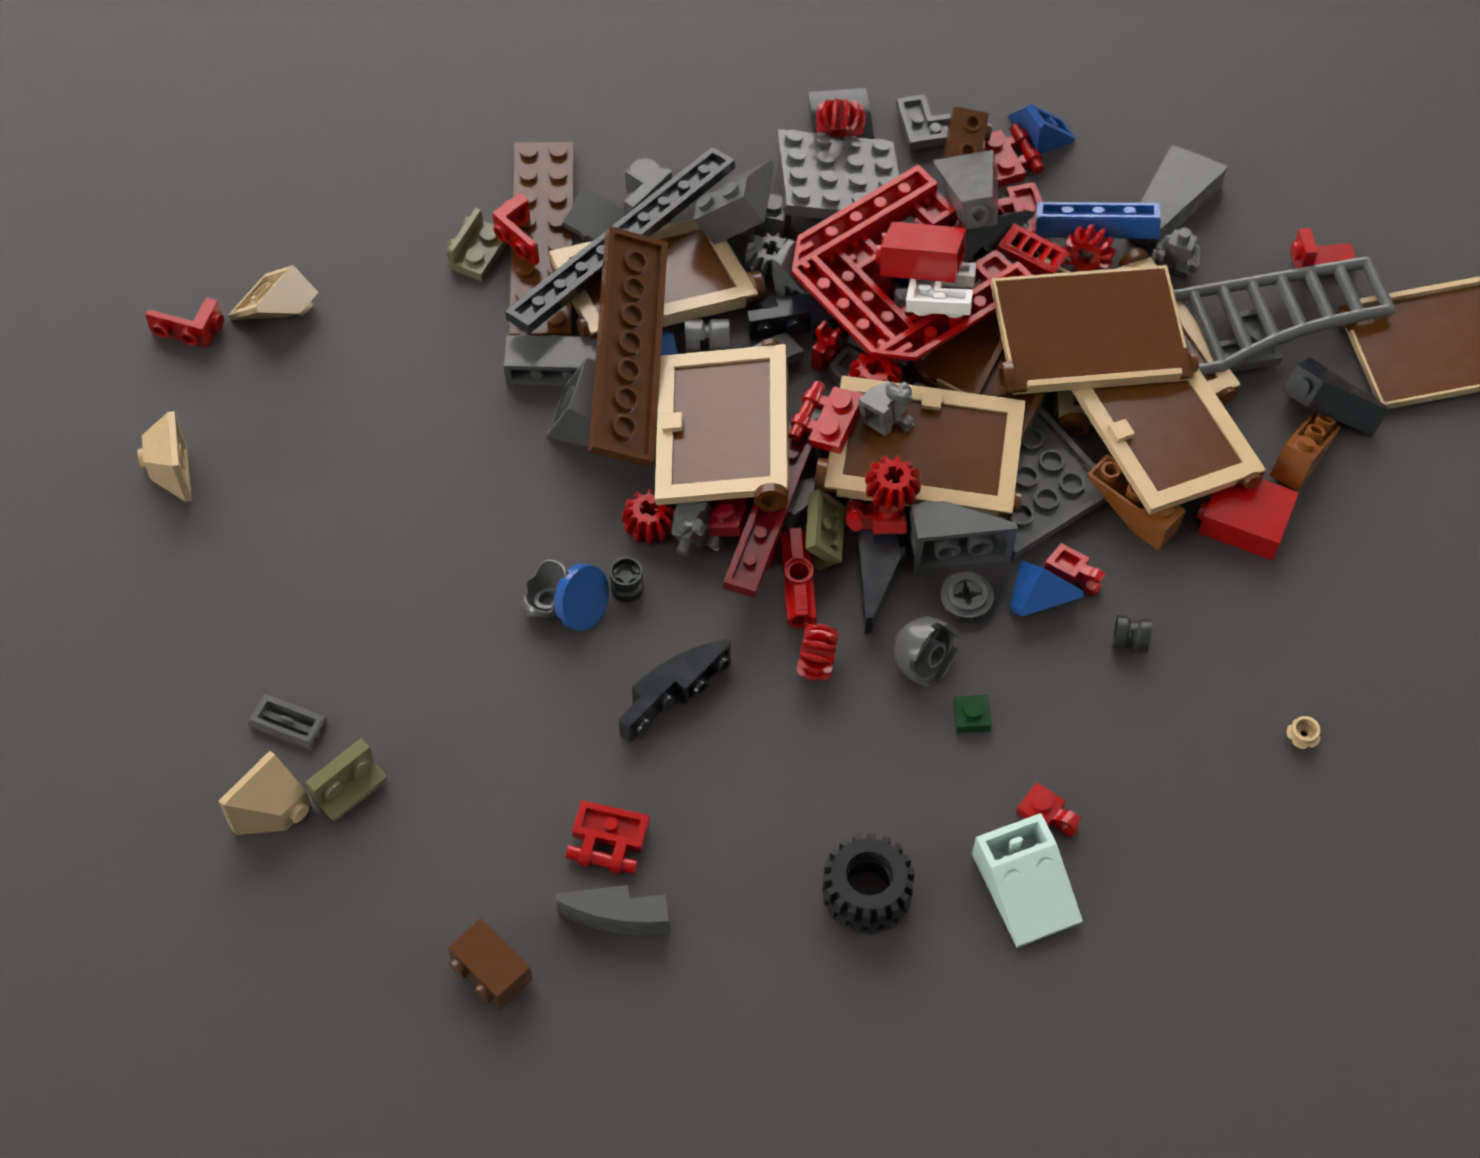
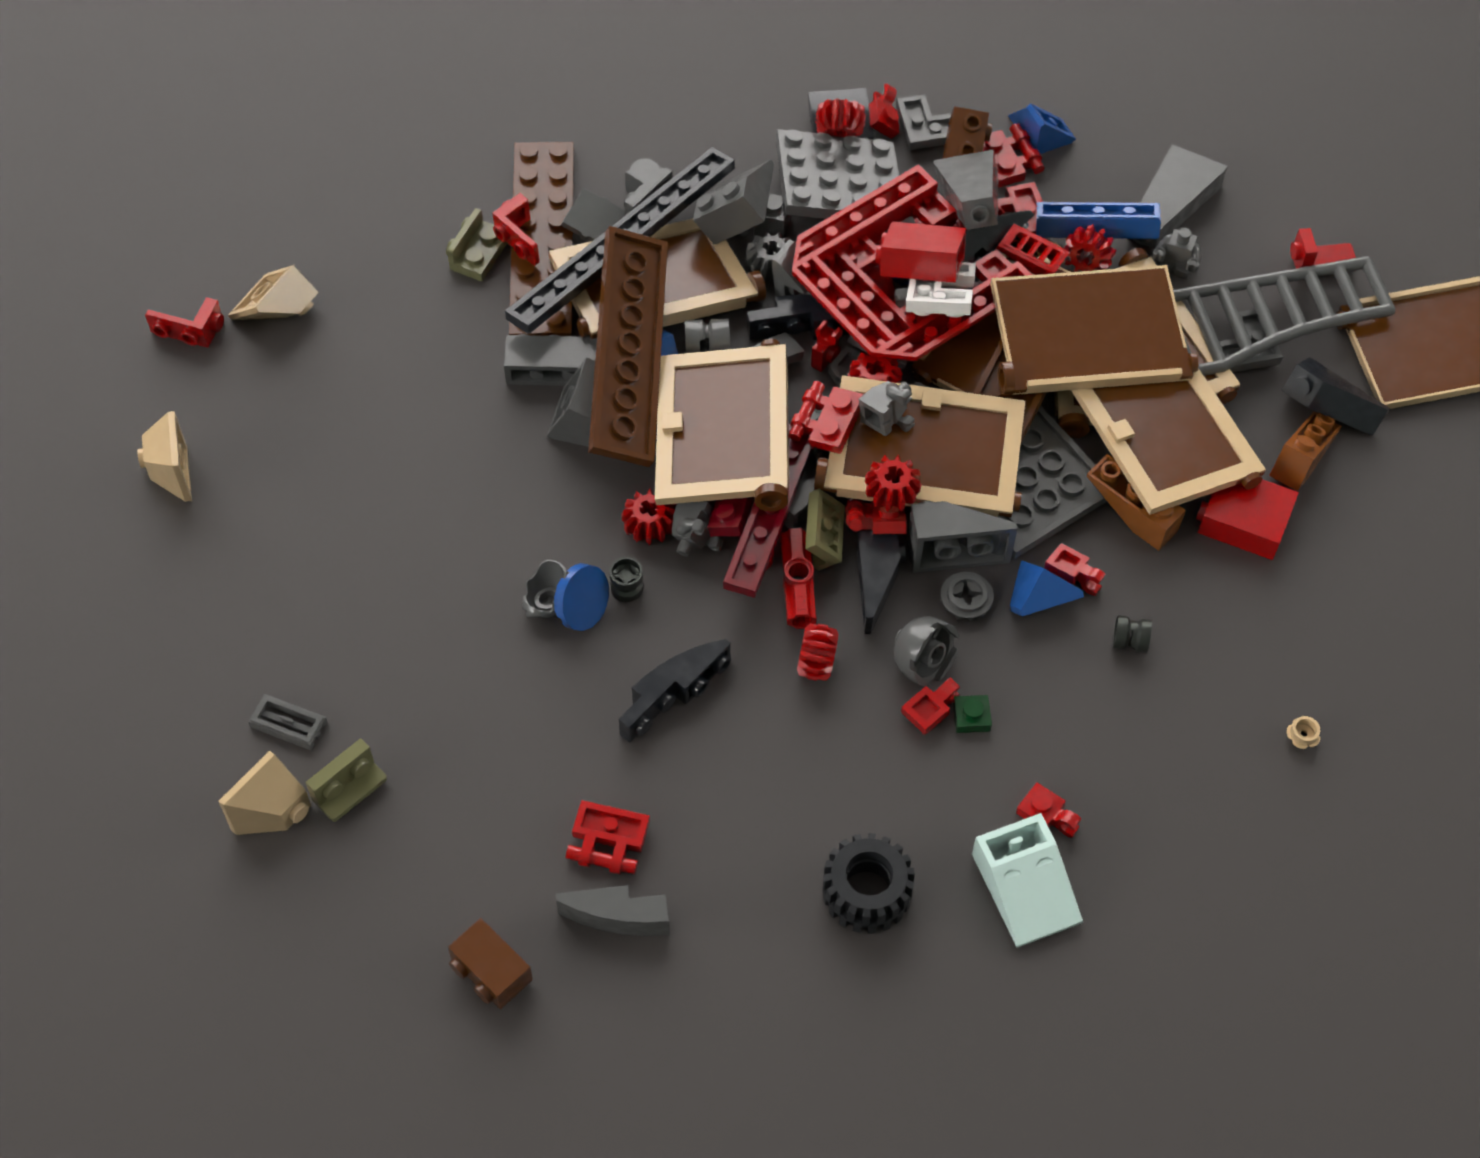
none -> red plate [869,83,899,139]
none -> red plate [901,677,960,735]

